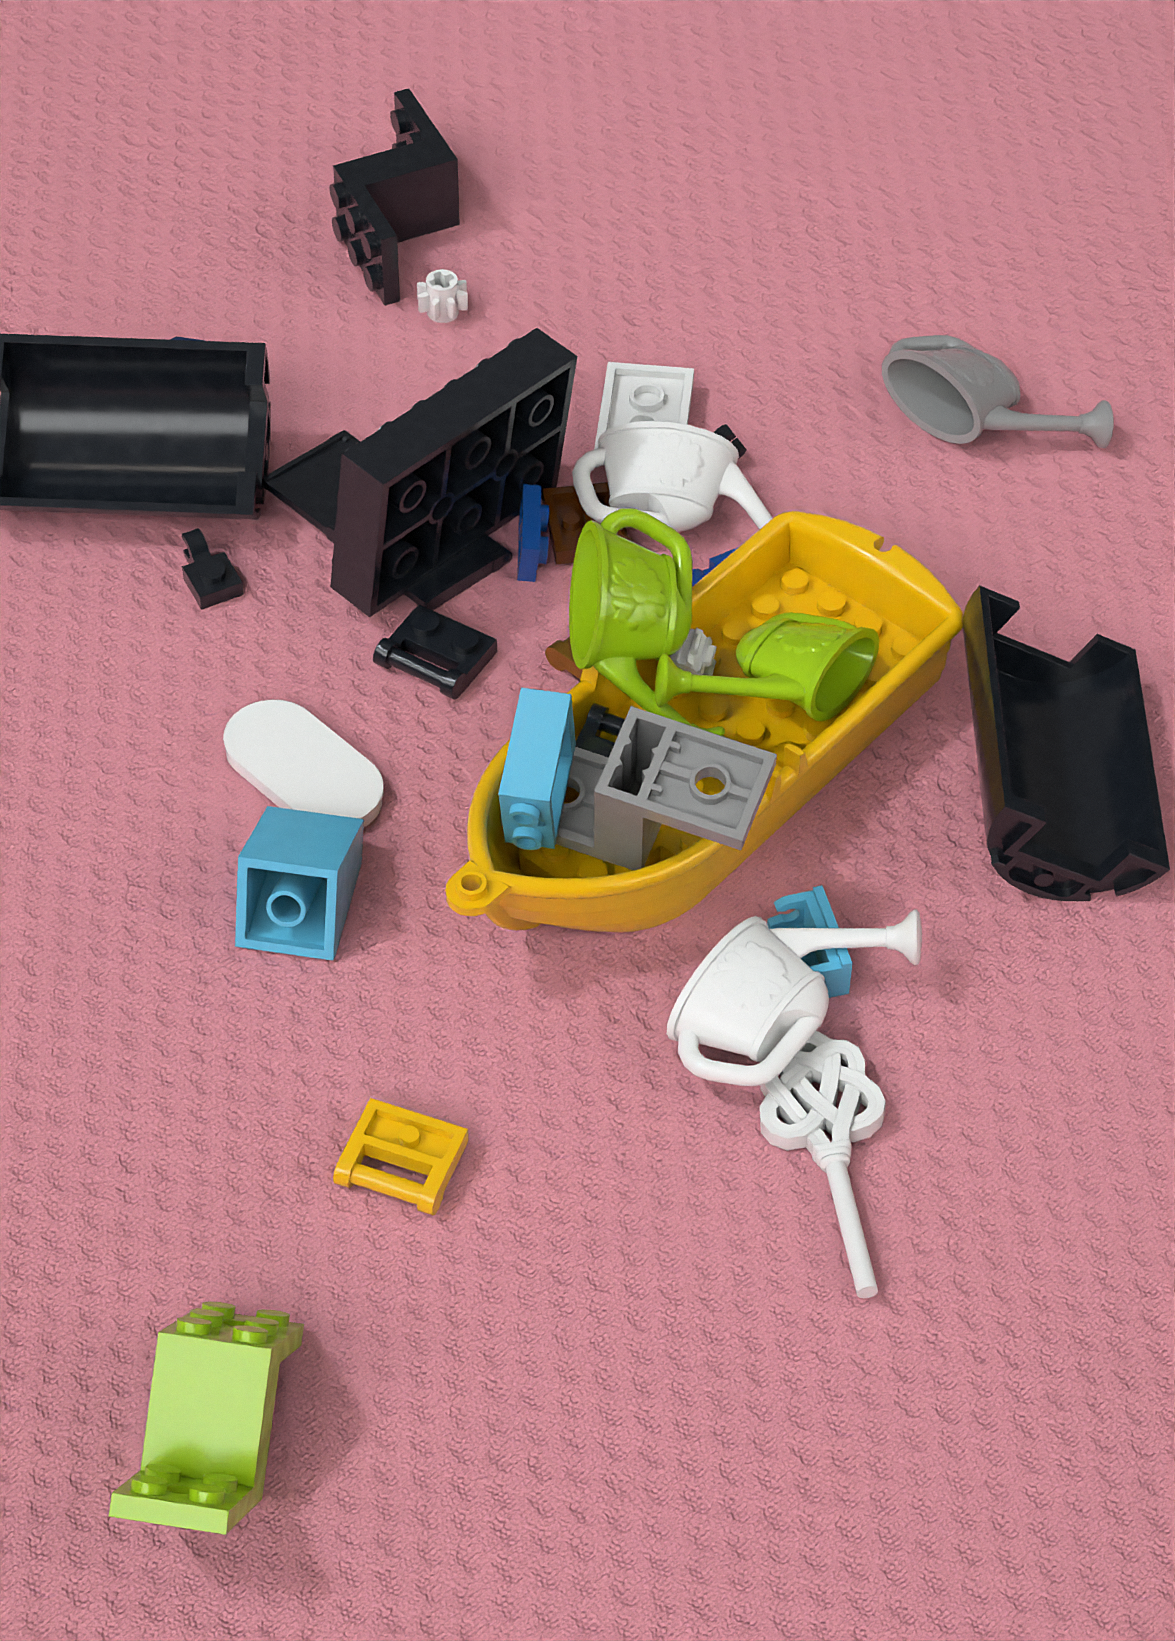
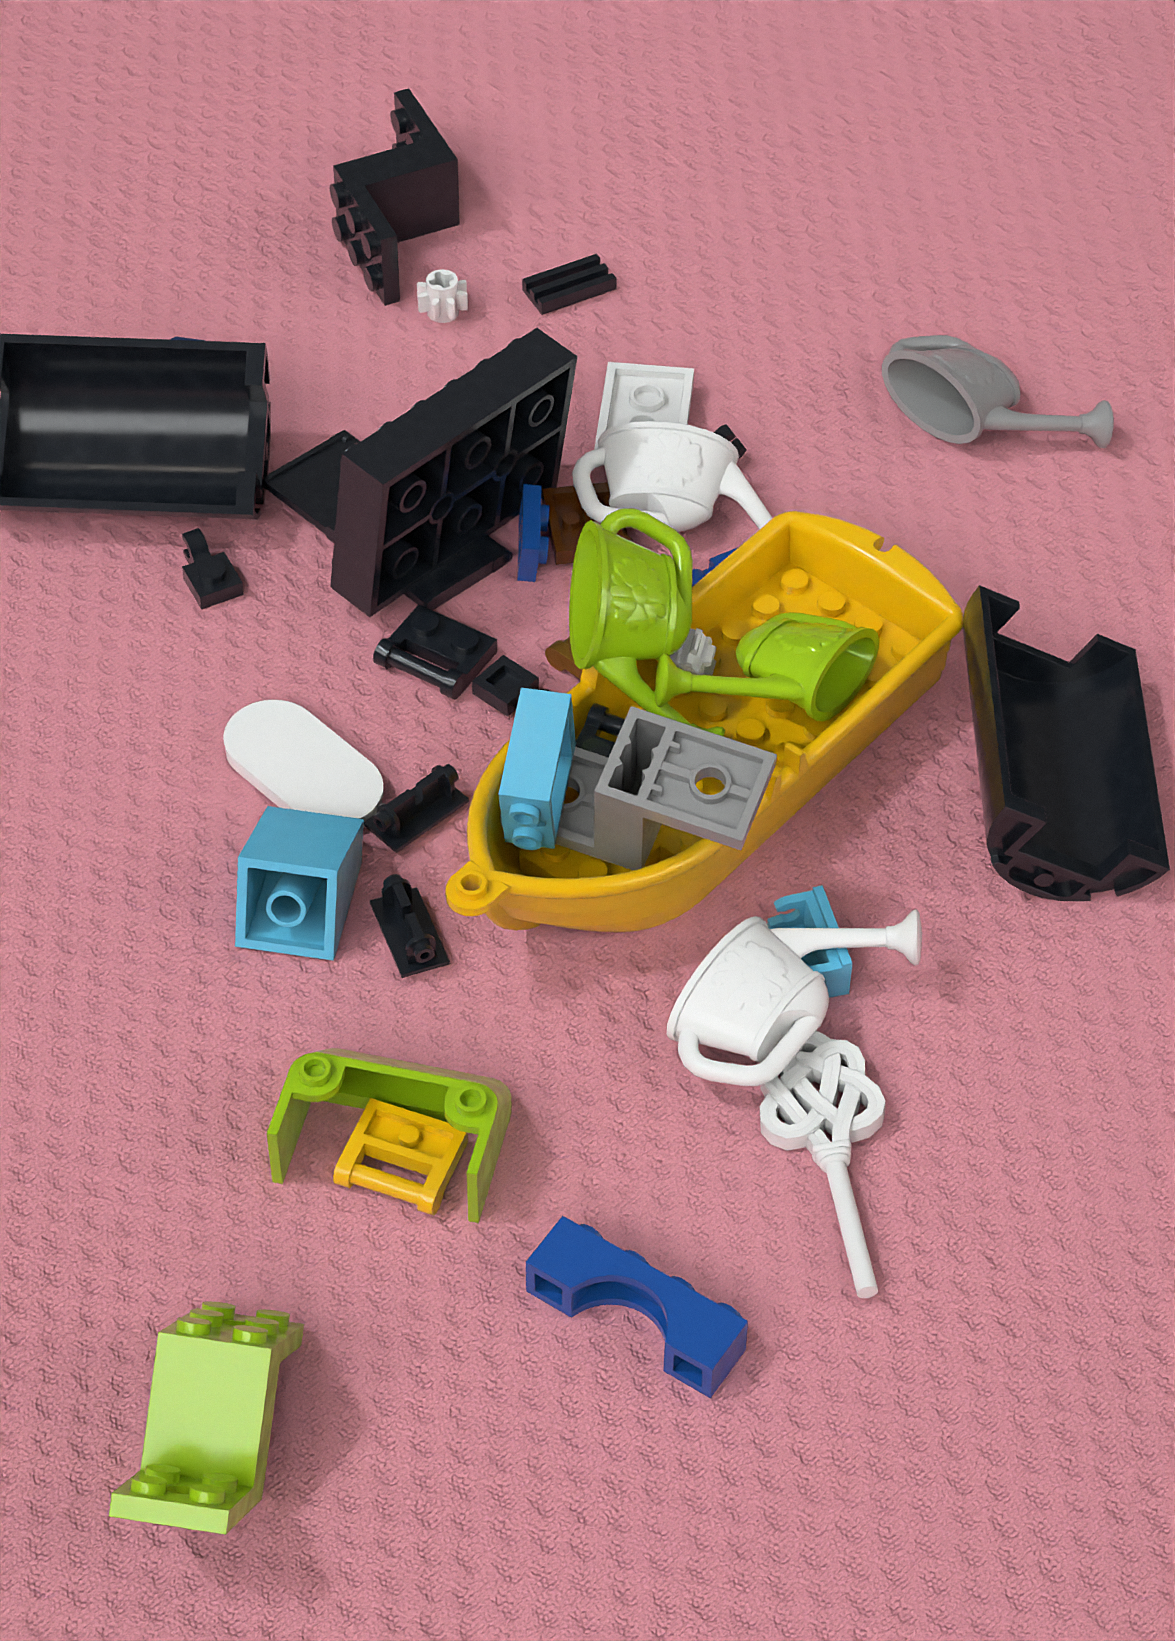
none -> lime windscreen [267,1048,512,1223]
none -> black hinge [364,764,469,853]
none -> black hinge [370,874,450,978]
none -> black plate [472,655,550,717]
none -> black tile [522,253,616,315]
none -> blue arch [526,1216,748,1398]

